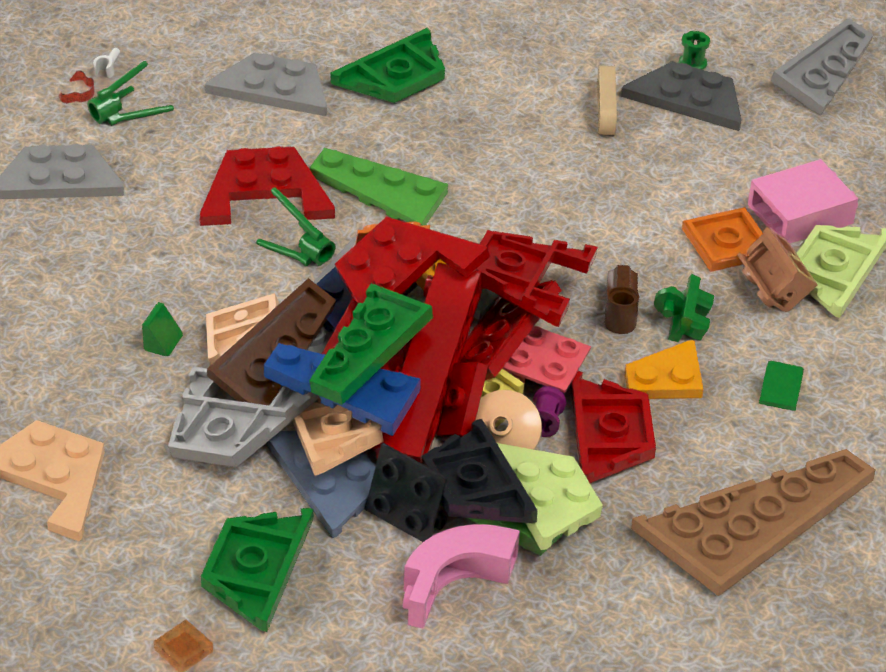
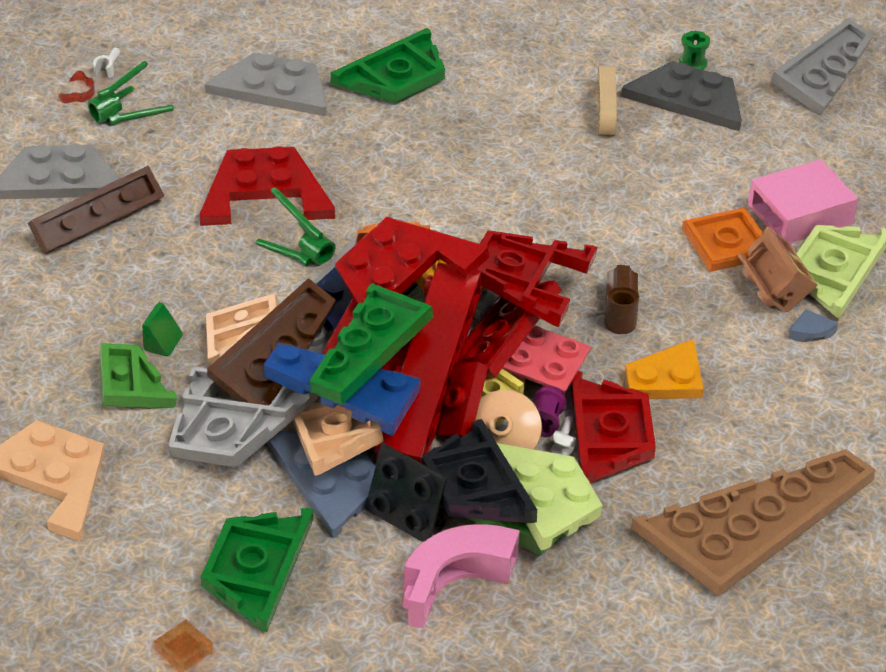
bright green wing [310,147,448,226] -> none
green hips [654,274,714,342] -> none
green slope [759,361,804,411] -> none
none -> reddish brown plate [27,165,165,254]
none -> bright green wing [99,343,177,409]
none -> white hand [551,416,577,456]
none -> sand blue tile [788,309,838,342]

